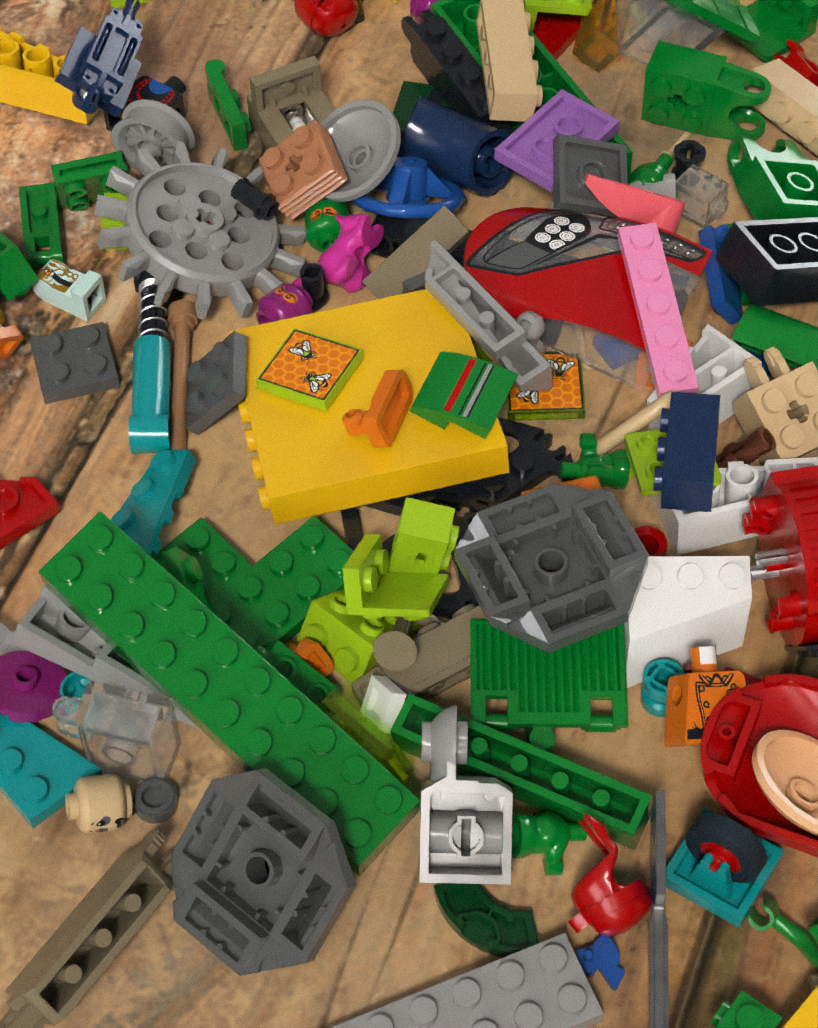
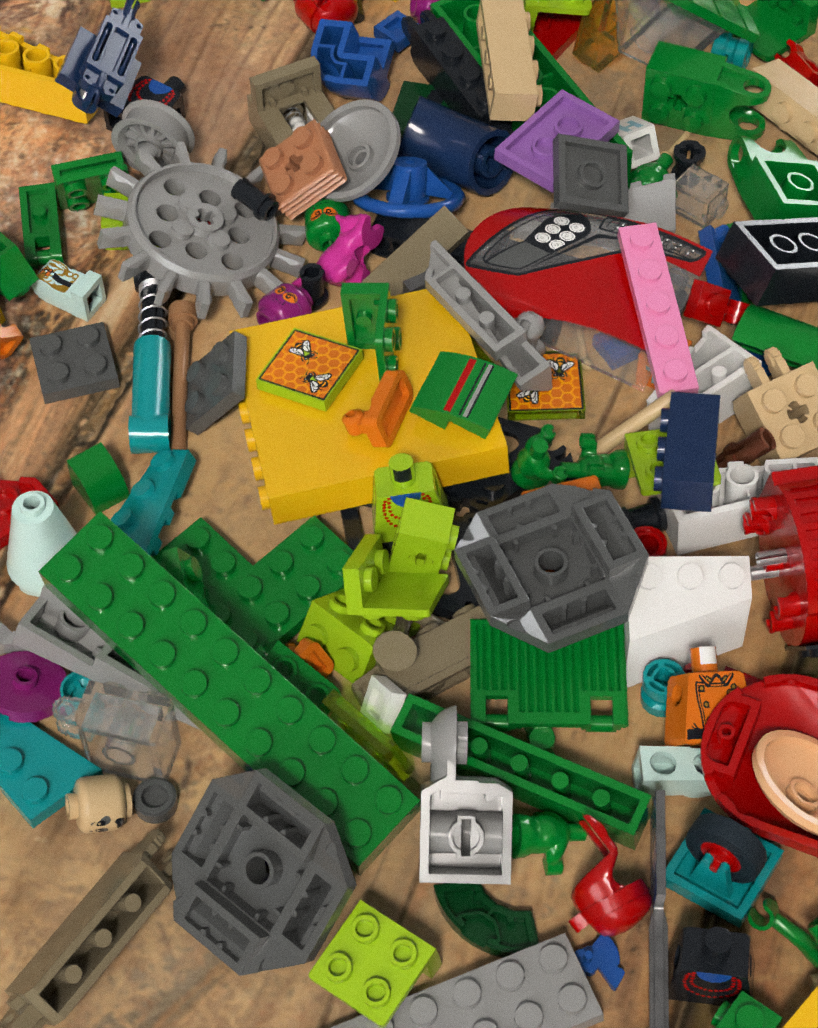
green plate [205,59,251,151] -> none
coral piece [584,173,686,237] -> none
none -> light aqua cone [6,491,77,597]
none -> green brick [67,442,130,515]
none -> lime bracket [309,900,442,1028]
none -> blue brick [311,19,395,101]
none -> green bracket [340,283,402,381]
none -> lime torso [372,453,449,543]
none -> blue plate [374,10,418,53]
none -> green piece [510,424,568,490]
none -> white brick [618,116,660,169]
none -> black bush [621,496,668,532]
none -> light aqua leg [631,746,711,801]
none -> black torso [668,926,755,1006]
none -> red plate [683,279,750,327]
none -> teal wheel [711,30,754,69]

